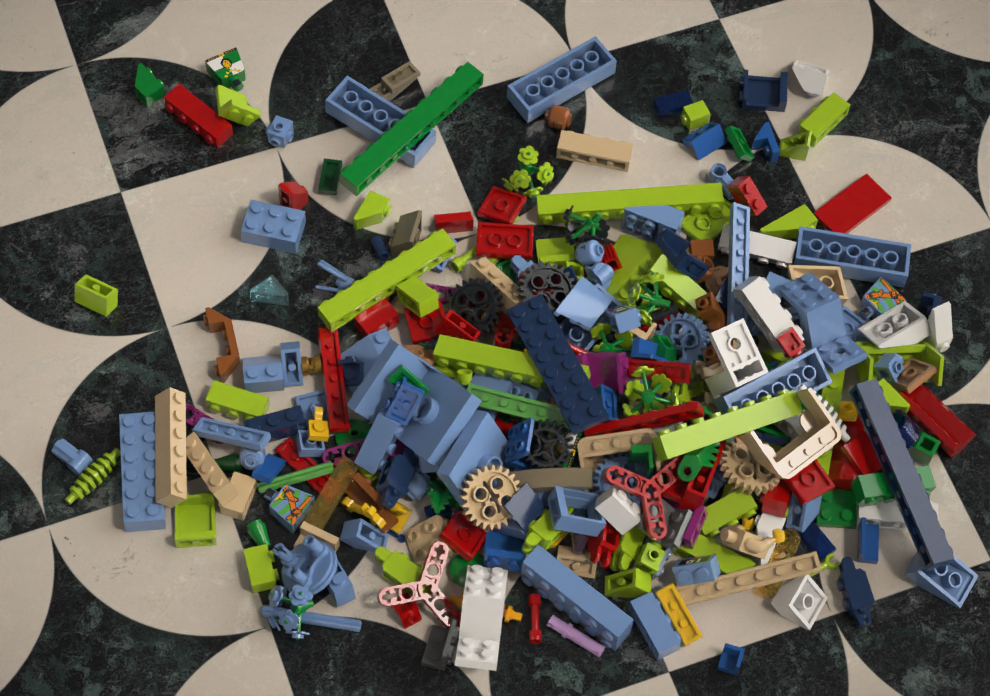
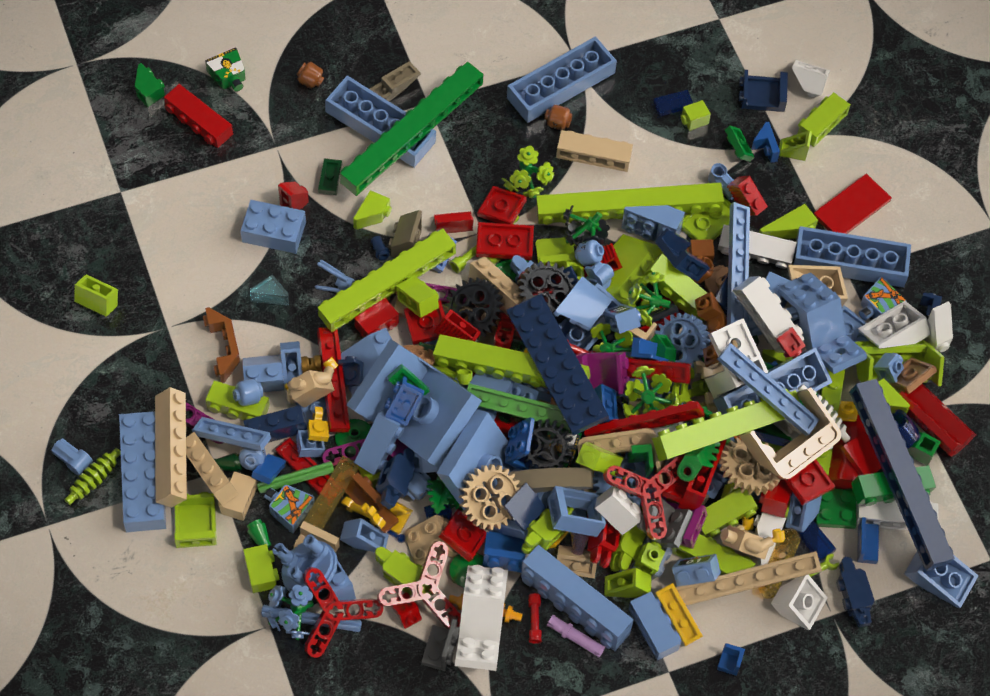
lime bracket [216,85,261,127] -> none
medium blue brick [266,115,294,148] -> none
blue panel [682,122,727,160] -> none
none -> medium blue head [232,379,263,406]
none -> tan torso [284,357,338,408]
none -> dark orange head [297,62,324,89]
none -> red piece [303,567,384,658]
none -> lime slope [576,442,624,476]
none -> medium blue plate [717,343,820,436]

